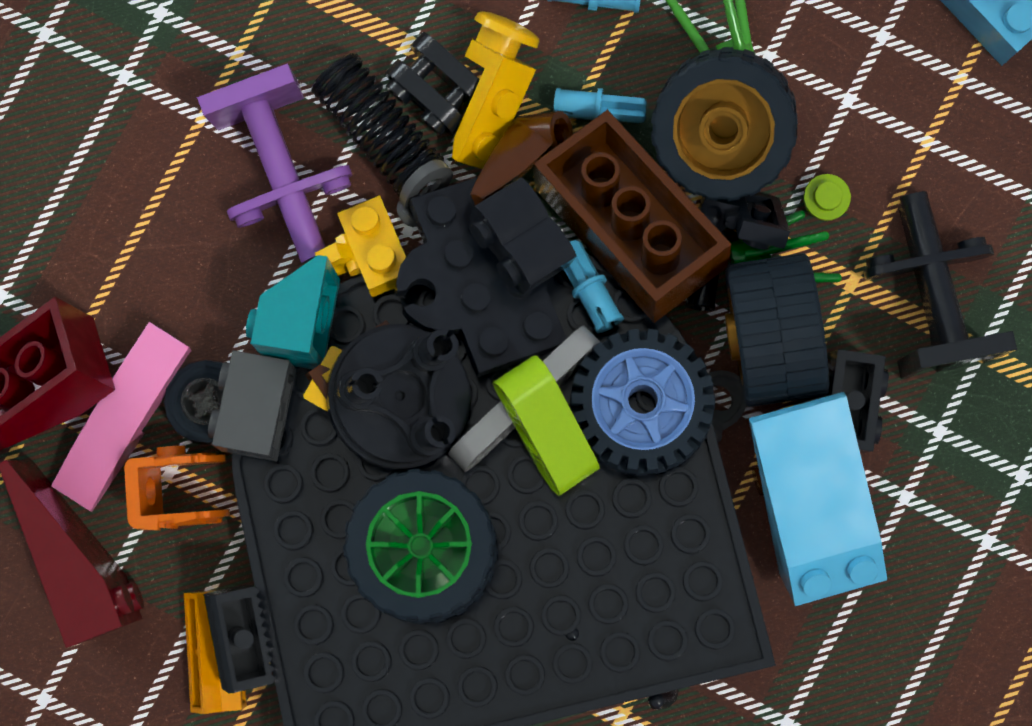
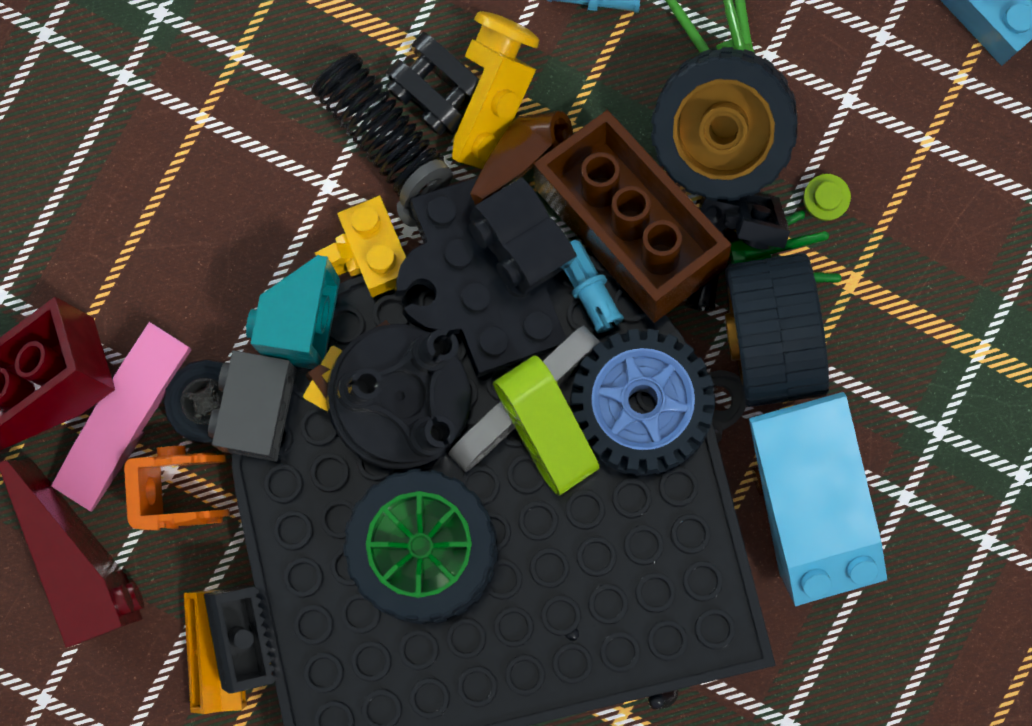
medium lavender piece [197,63,352,264] -> none
medium azure axle [553,88,647,123] -> none
black brick [822,349,889,453] -> none
black piece [863,191,1017,379] -> none

